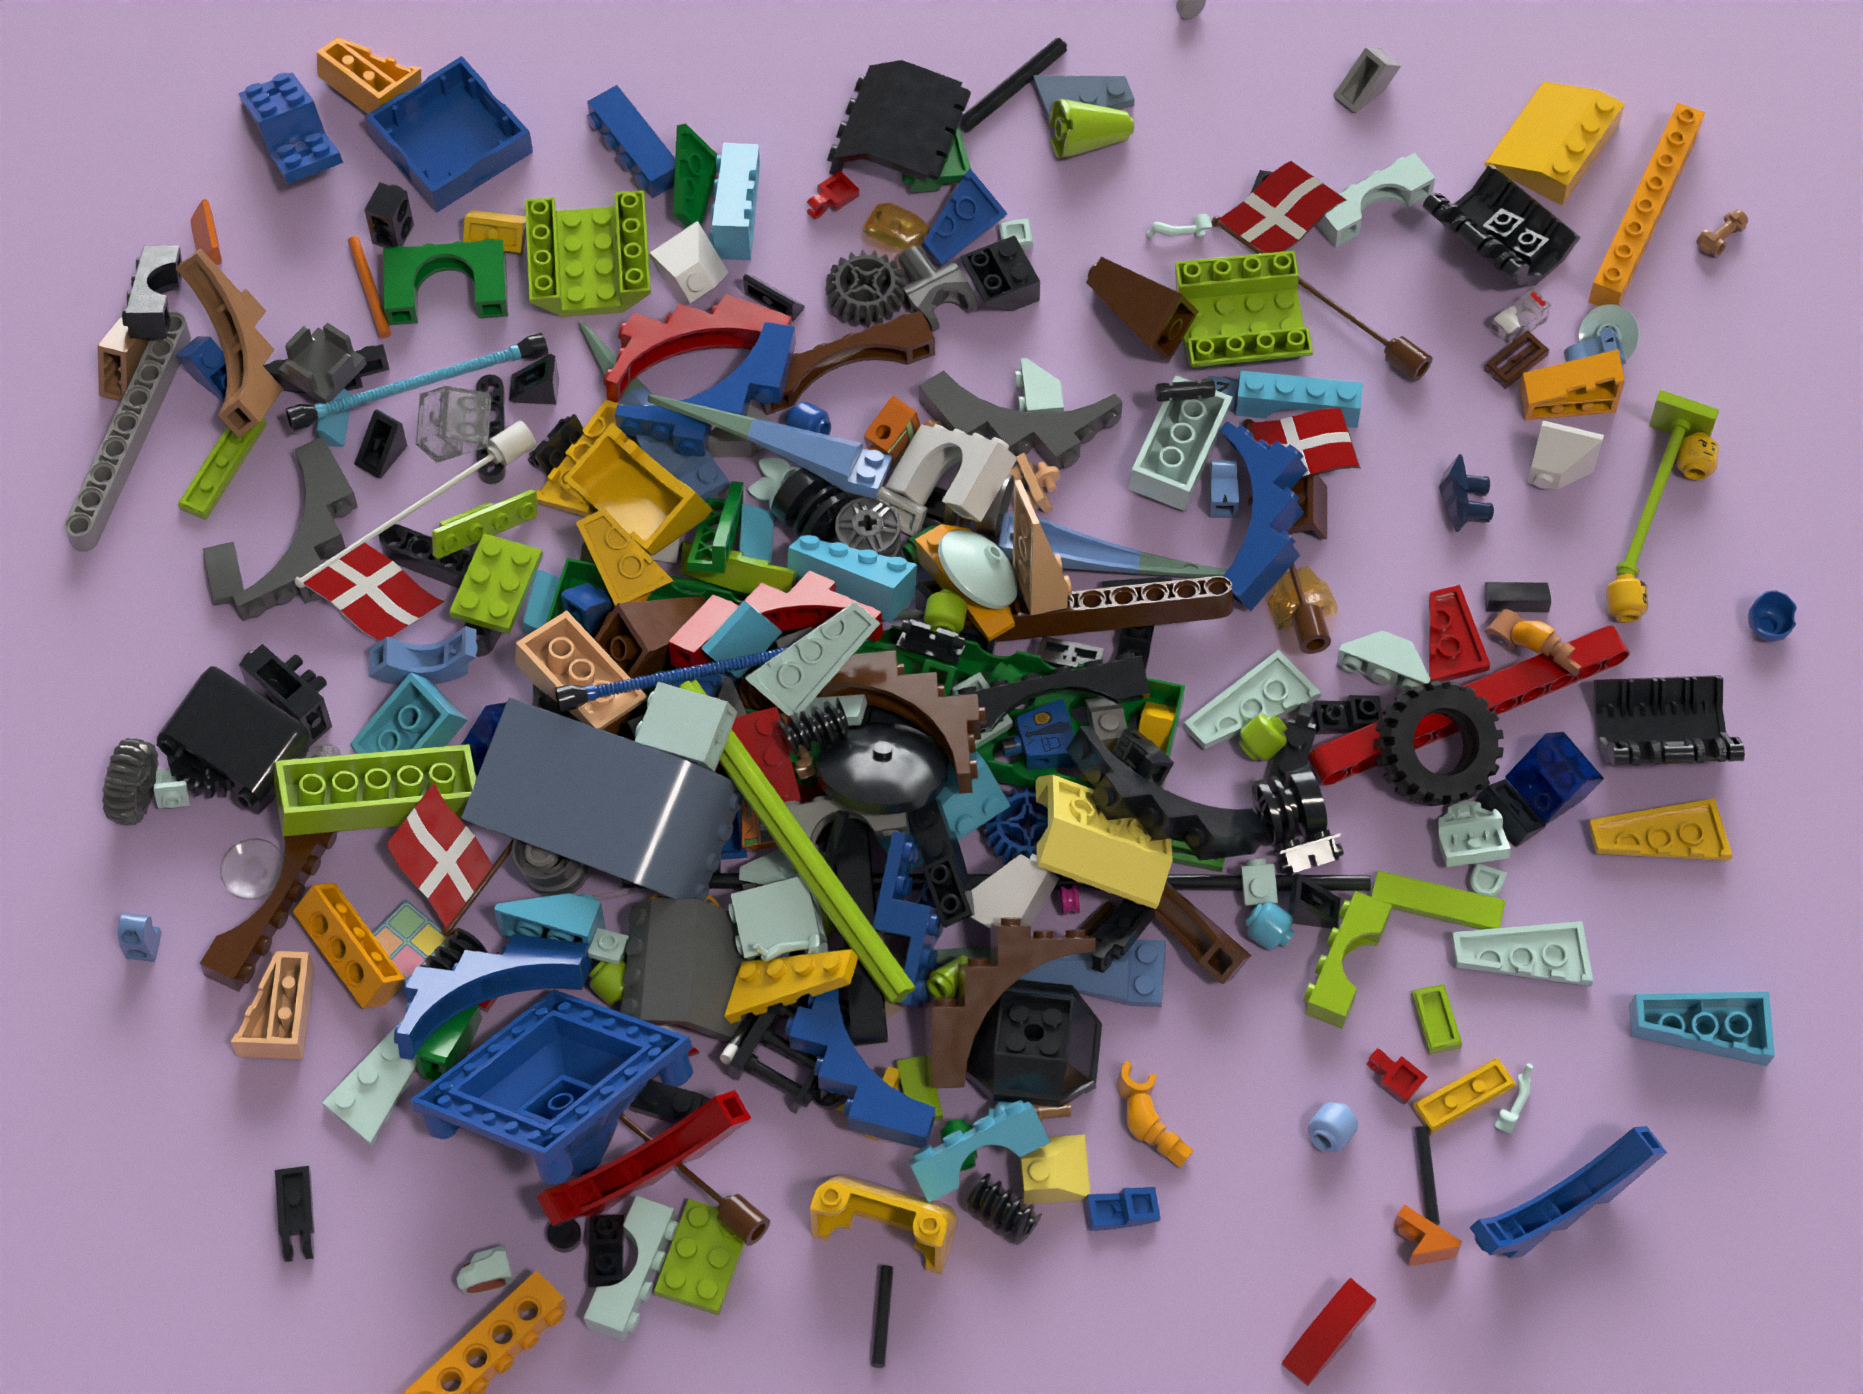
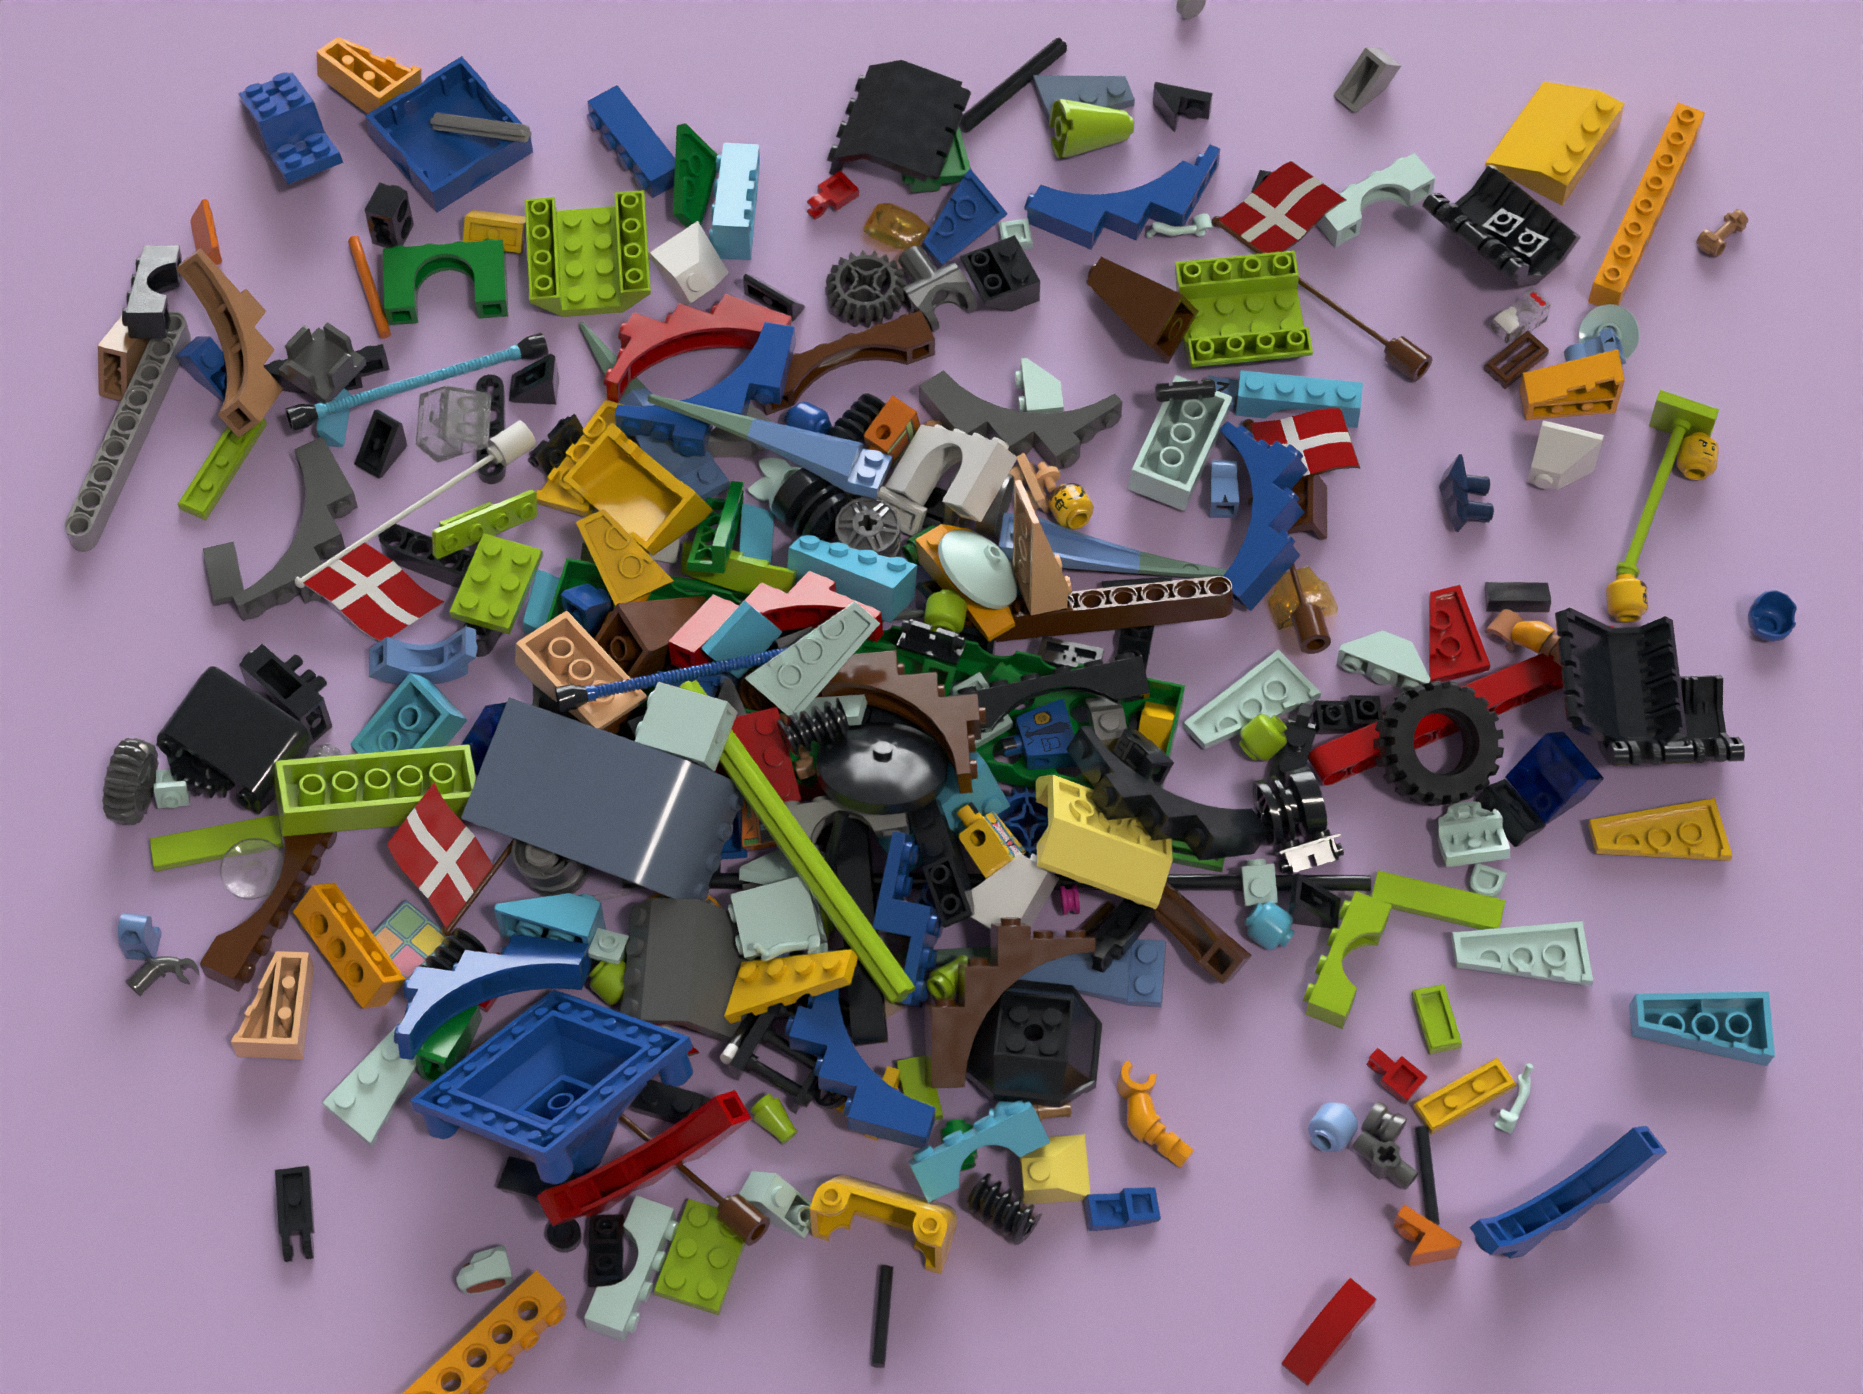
none -> dark grey piece [126,956,200,996]
none -> lime tile [150,814,284,872]
none -> light grey axle [430,113,532,143]
none -> black slope [497,1156,577,1203]
none -> light aqua slope [739,1171,811,1239]
none -> lime cone [750,1093,798,1144]
none -> black piece [826,393,885,445]
none -> yellow torso [956,802,1026,879]
none -> blue arch [1024,144,1220,250]
none -> yellow head [1048,483,1094,529]
none -> black slope [1153,82,1213,131]
none -> dark grey axle [1352,1130,1418,1190]
none -> flat silver wheel [1361,1101,1407,1142]
none -> black hinge [1555,608,1687,745]

